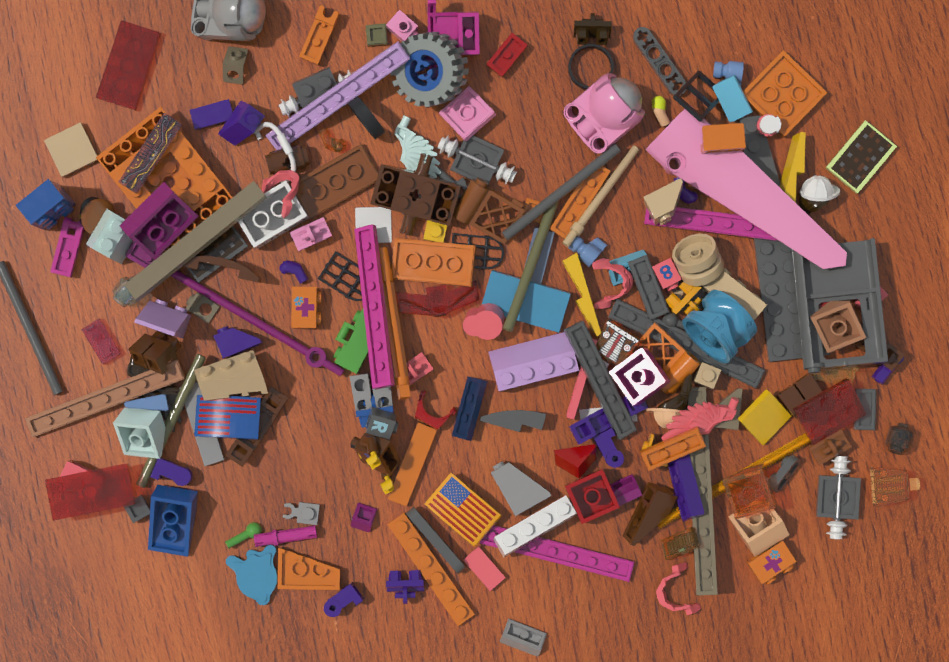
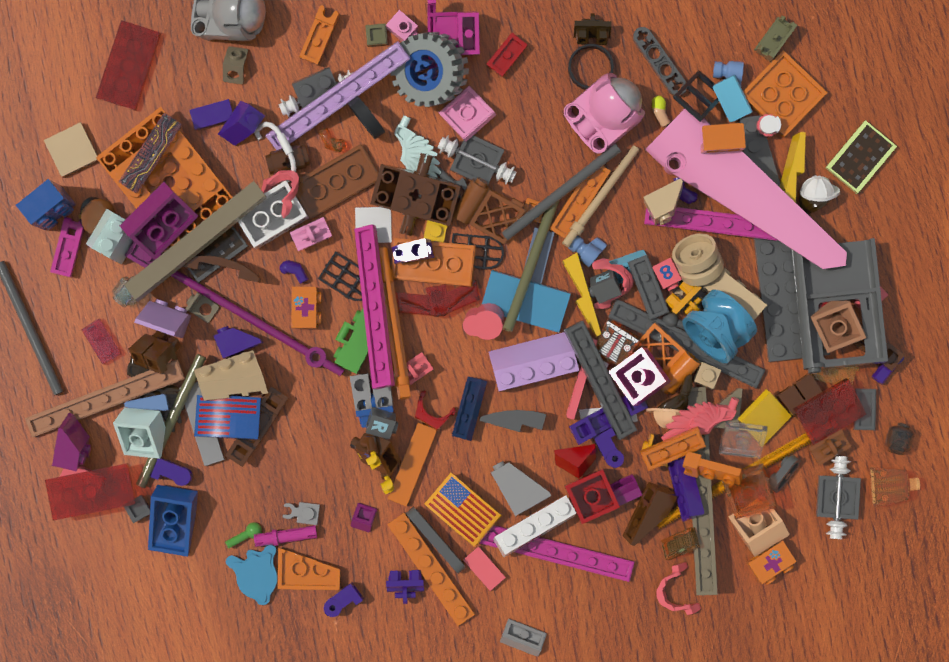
none -> magenta slope [52,413,91,471]
none -> leg [392,238,434,264]
none -> dark grey brick [588,270,622,304]
none -> orange plate [683,452,742,485]
none -> clear plate [719,421,767,459]
none -> olive hinge [754,16,797,62]

